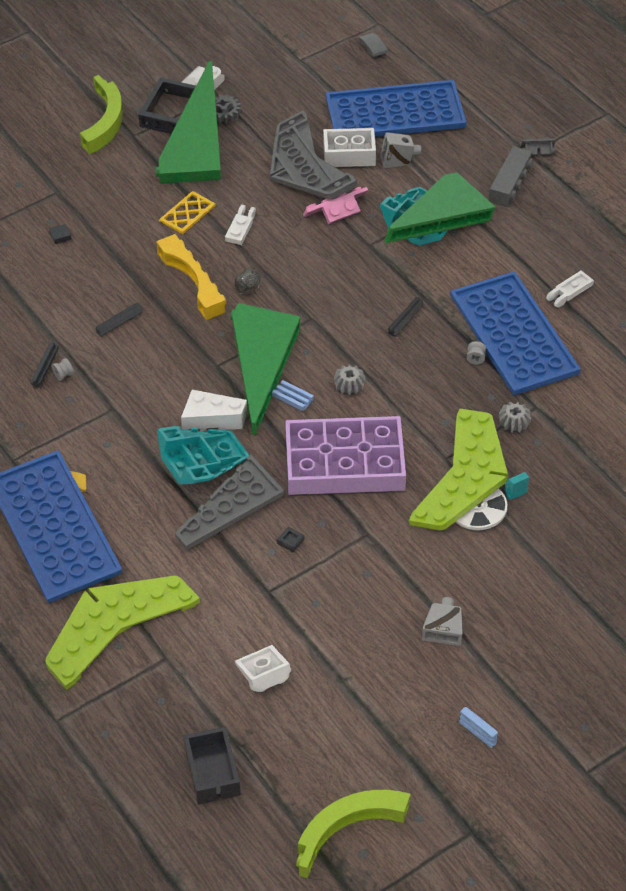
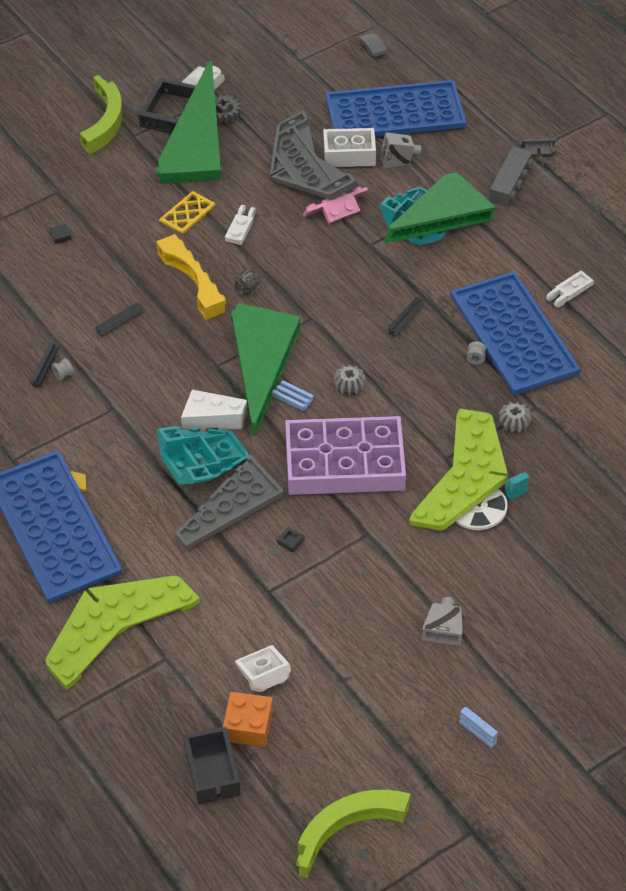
none -> orange brick [223,692,273,747]

